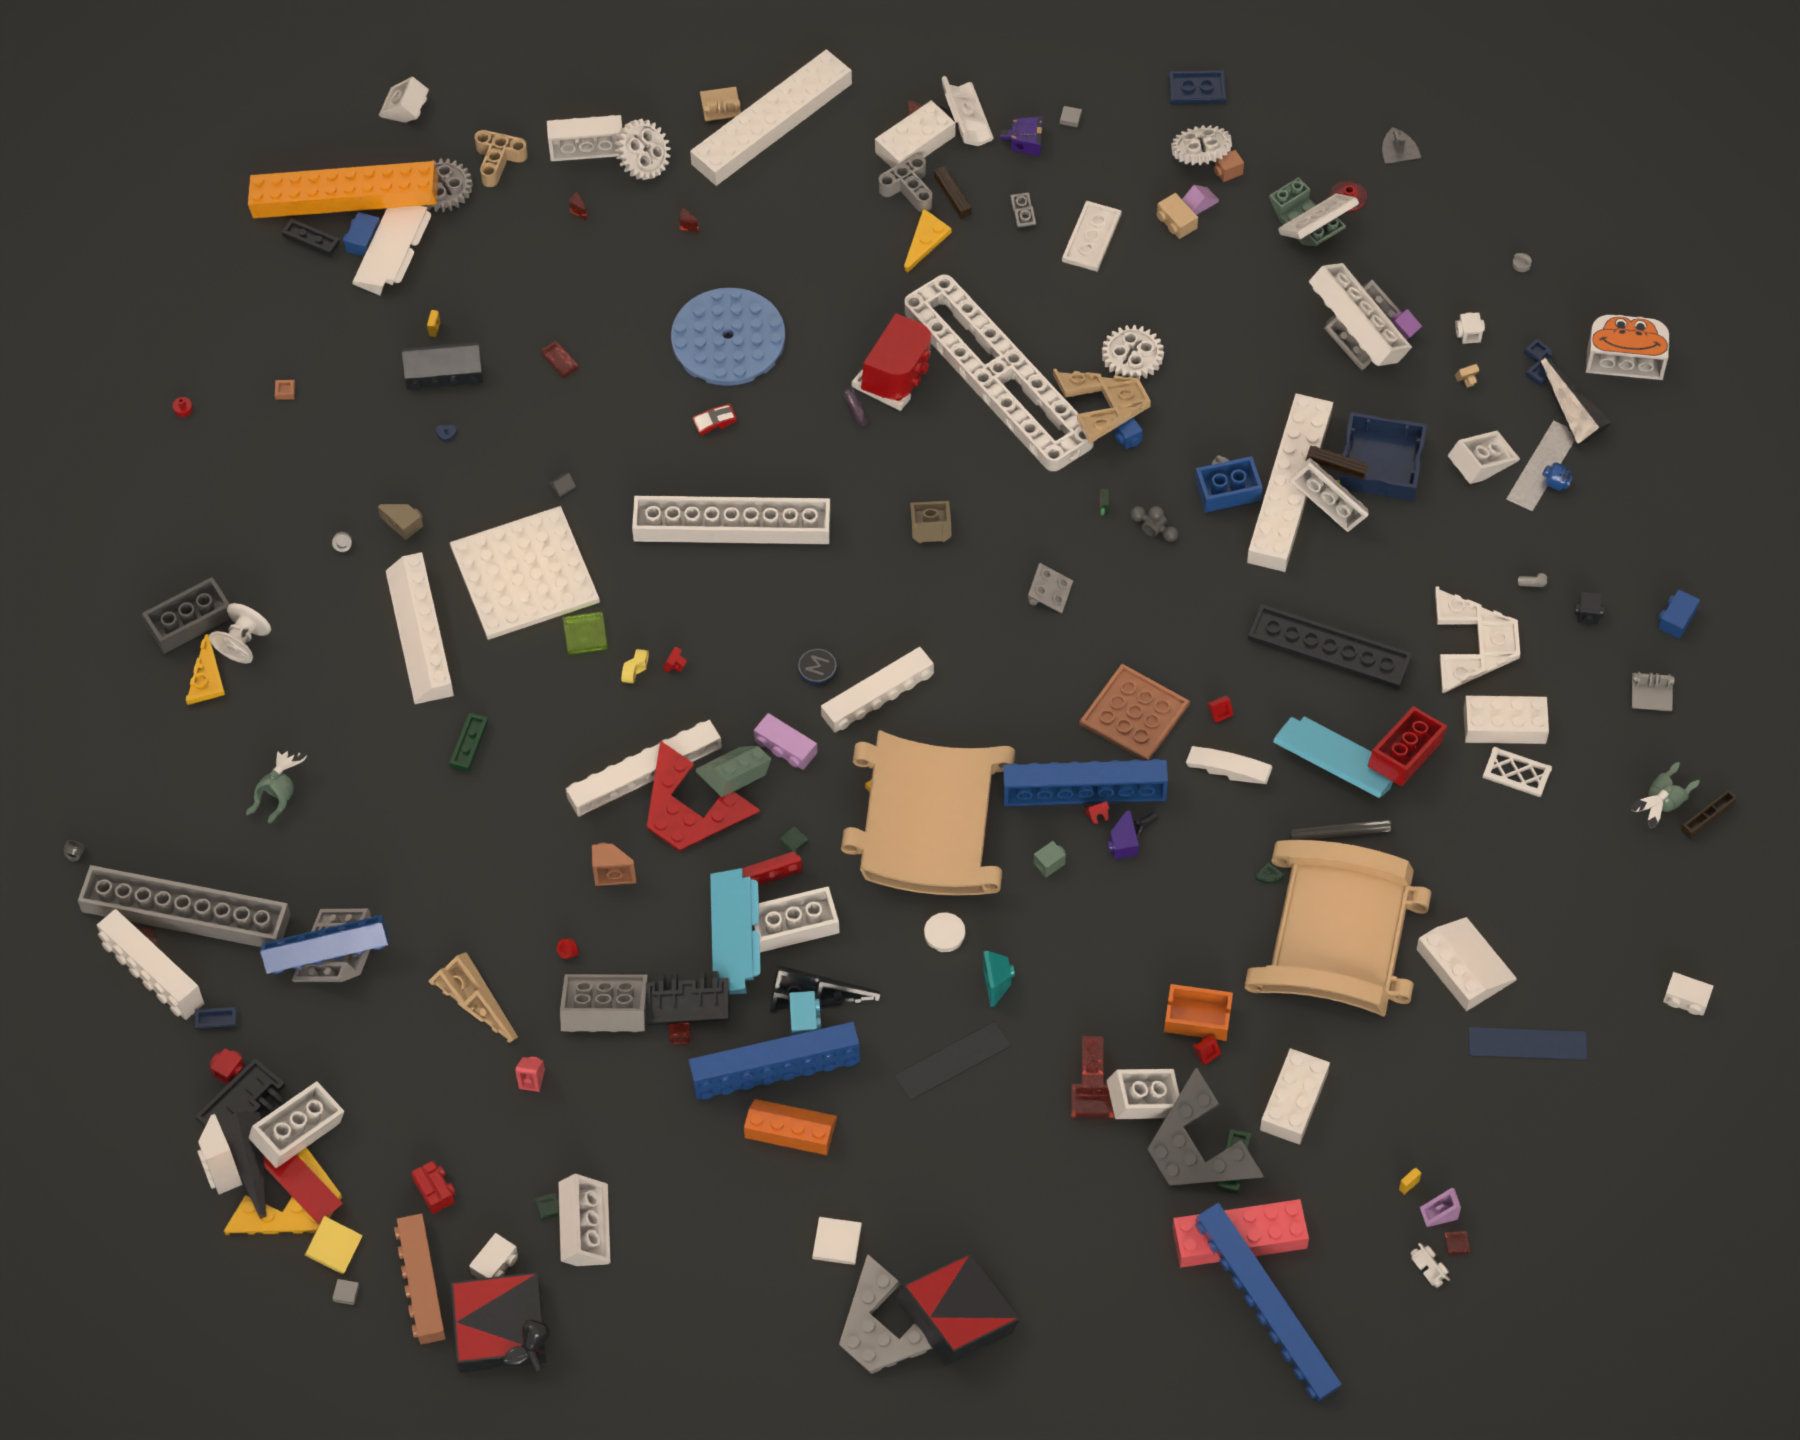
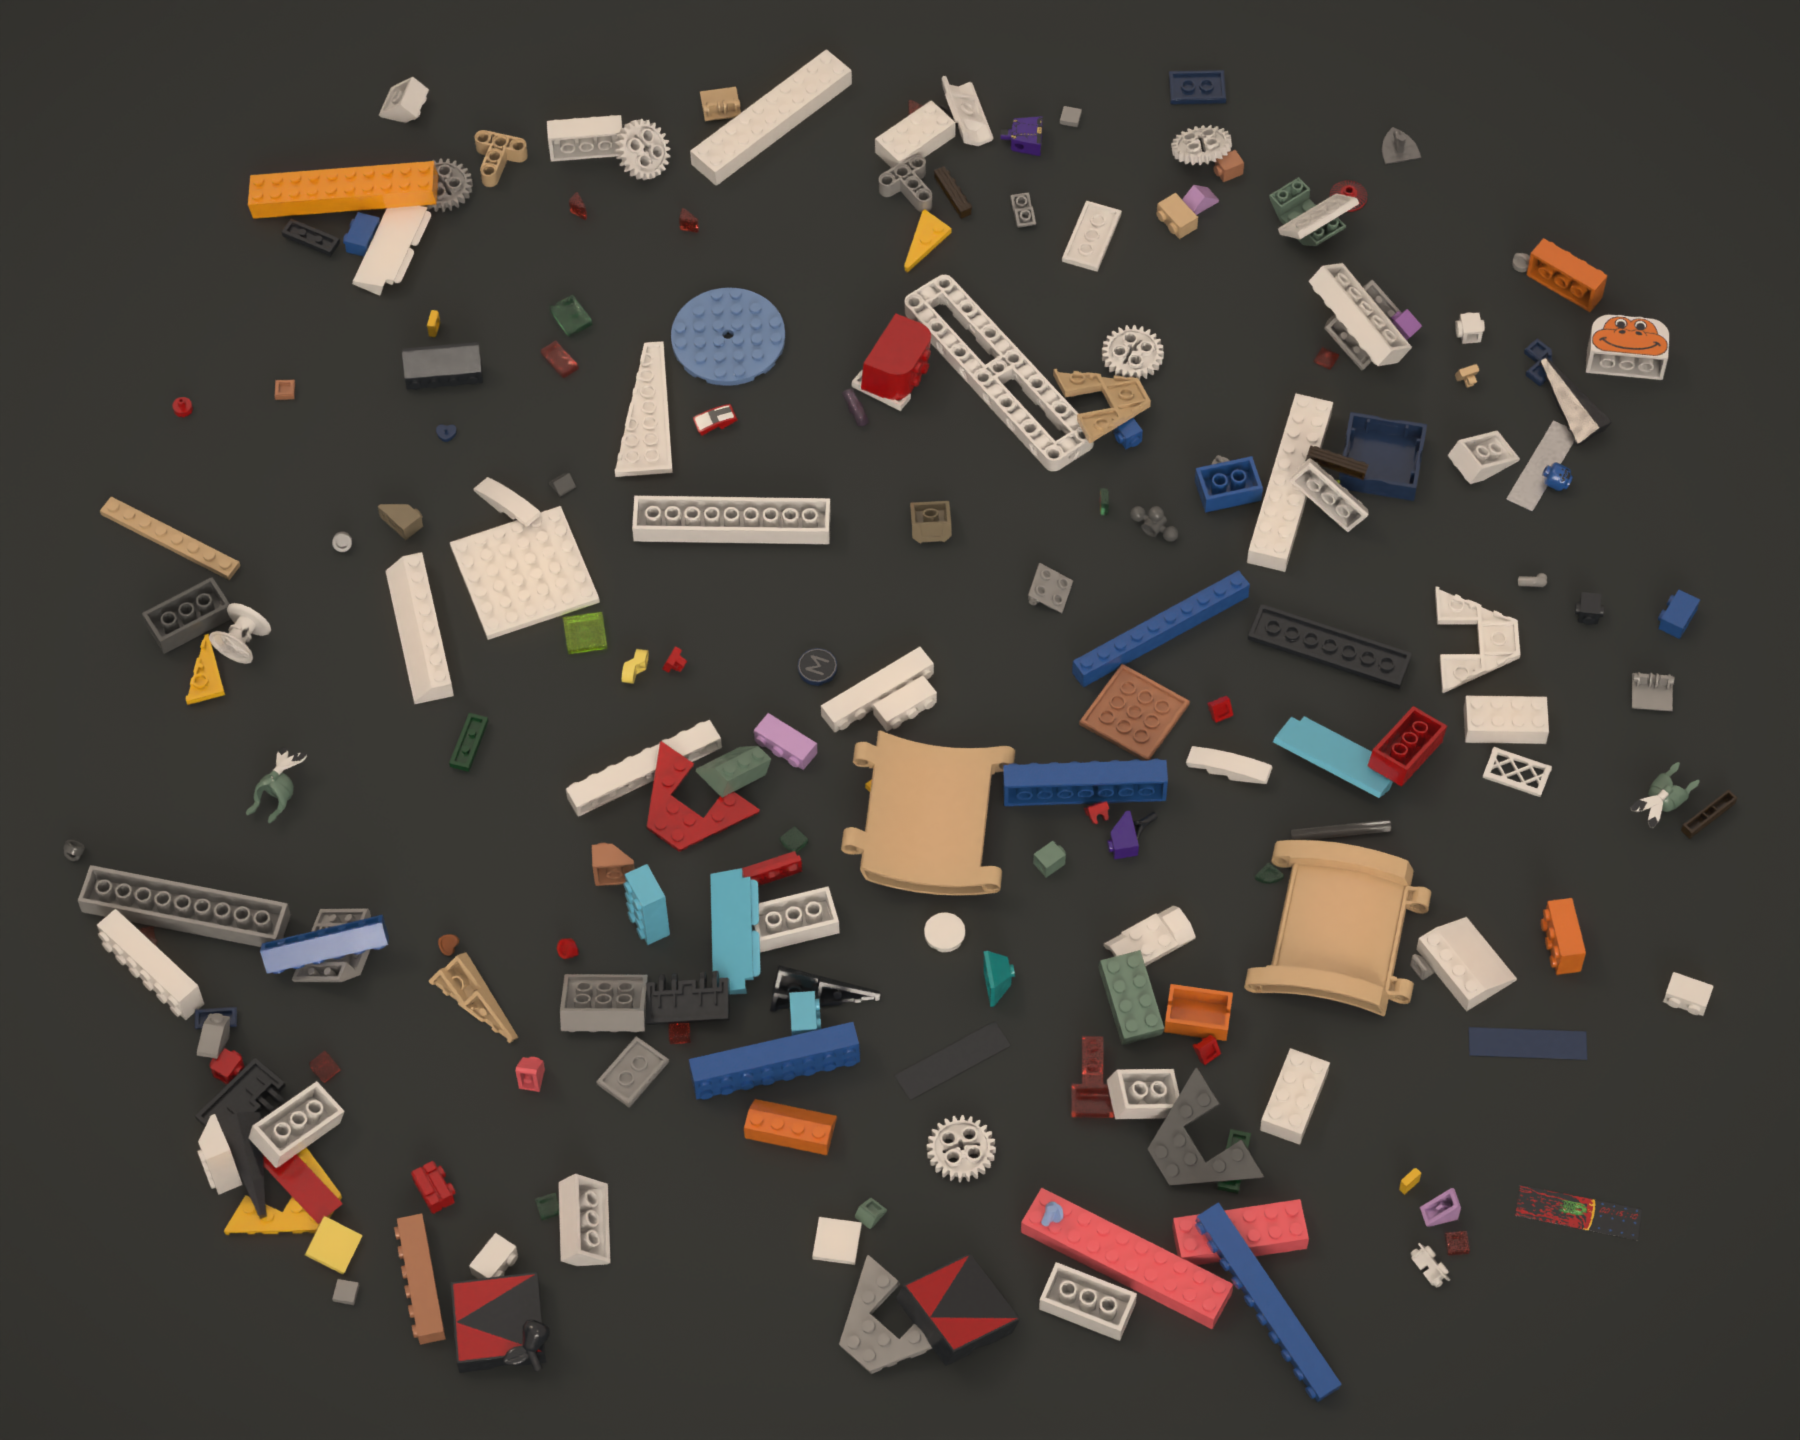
none -> tan plate [100,497,240,580]
none -> light grey slope [197,1013,230,1059]
none -> clear red slope [309,1051,340,1083]
none -> dark orange piece [438,934,459,956]
none -> white slope [474,477,540,527]
none -> clear green plate [549,295,593,337]
none -> light grey tile [596,1036,669,1108]
none -> white wing [615,341,673,477]
none -> medium azure brick [623,864,670,945]
none -> sand green slope [855,1198,887,1229]
none -> white brick [873,676,937,731]
none -> white gear [927,1115,996,1182]
none -> coral brick [1021,1188,1233,1329]
none -> white brick [1039,1262,1137,1341]
none -> light blue plate [1041,1202,1063,1226]
none -> blue brick [1072,570,1250,687]
none -> sand green brick [1098,950,1164,1045]
none -> white piece [1104,906,1196,966]
none -> clear red slope [1314,347,1339,370]
none -> light grey slope [1410,954,1434,980]
none -> black sticker [1515,1185,1642,1240]
none -> orange brick [1527,238,1608,312]
none -> orange brick [1541,898,1586,975]

